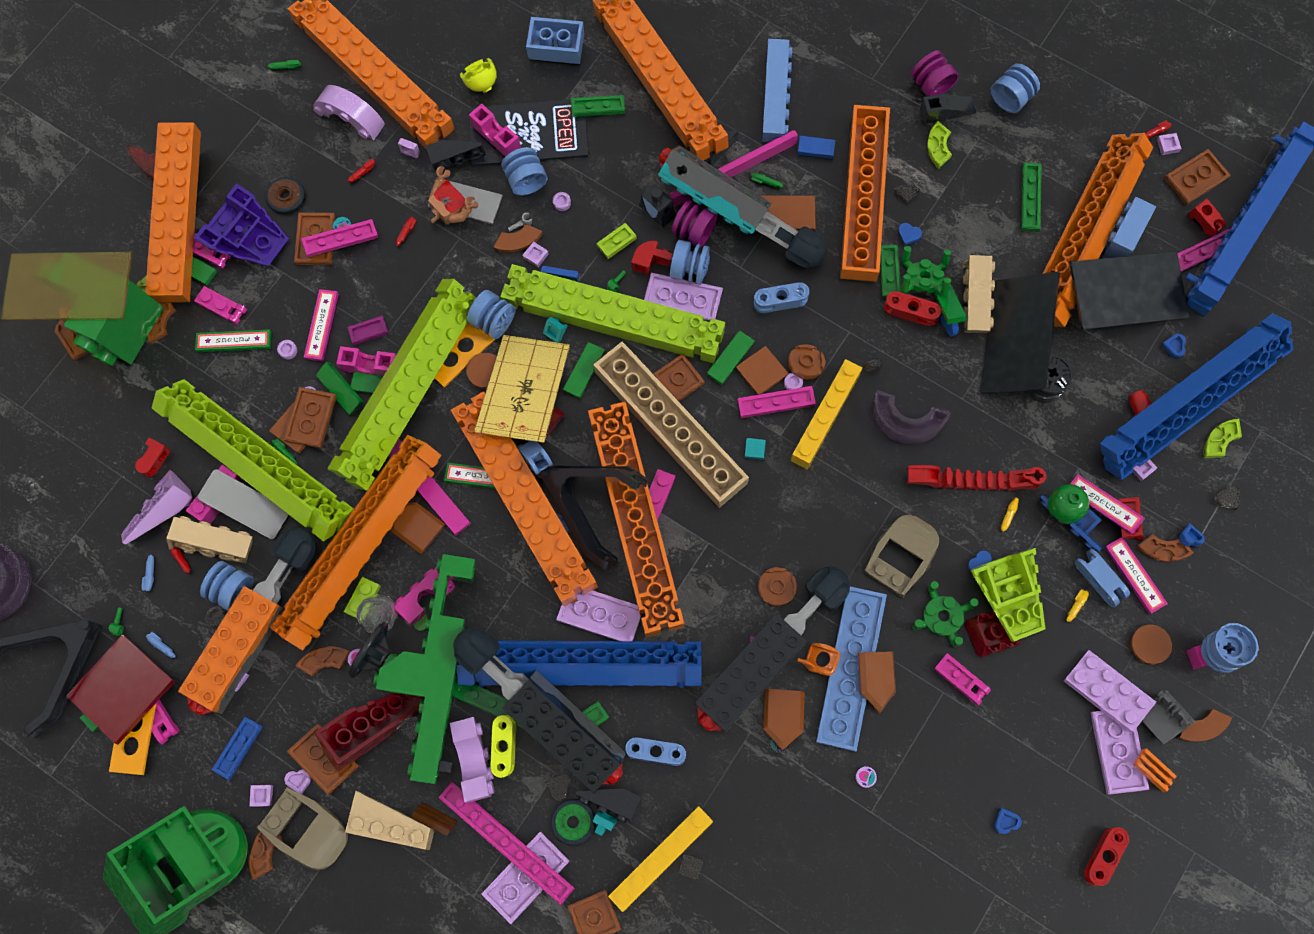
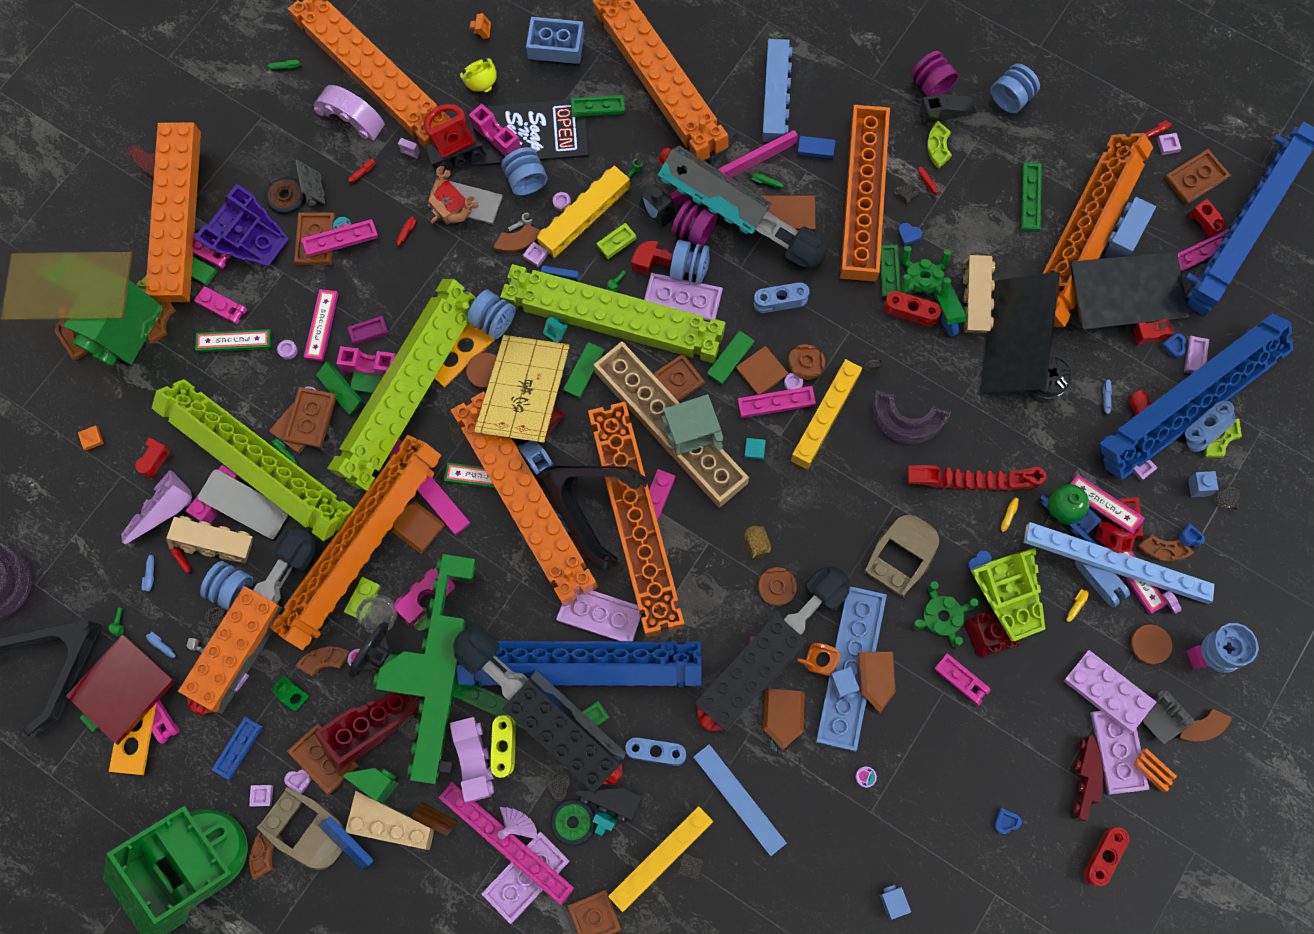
none -> orange tile [78,425,104,451]
none -> light grey hand [187,638,204,653]
none -> green bracket [271,675,309,711]
none -> dark grey hinge [295,160,325,206]
none -> blue tile [318,817,373,869]
none -> green slope [343,768,399,803]
none -> red tile [424,104,475,158]
none -> orange tile [469,13,491,39]
none -> lavender hand [498,807,537,839]
none -> yellow brick [537,165,630,258]
none -> green hand [627,158,643,179]
none -> sand green container [661,394,723,456]
none -> medium blue tile [693,744,787,856]
none -> clear yellow brick [744,525,771,558]
none -> medium blue brick [830,667,859,701]
none -> medium blue brick [879,885,911,920]
none -> red piece [918,167,939,196]
none -> light blue plate [1024,522,1214,604]
none -> dark red slope [1073,735,1103,821]
none -> red leg [1095,522,1136,553]
none -> medium blue piece [1102,380,1112,415]
none -> red leg [1133,319,1174,345]
none -> lavender tile [1162,591,1182,614]
none -> lavender tile [1184,336,1209,374]
none -> medium blue piece [1185,401,1236,452]
none -> medium blue brick [1188,471,1219,497]

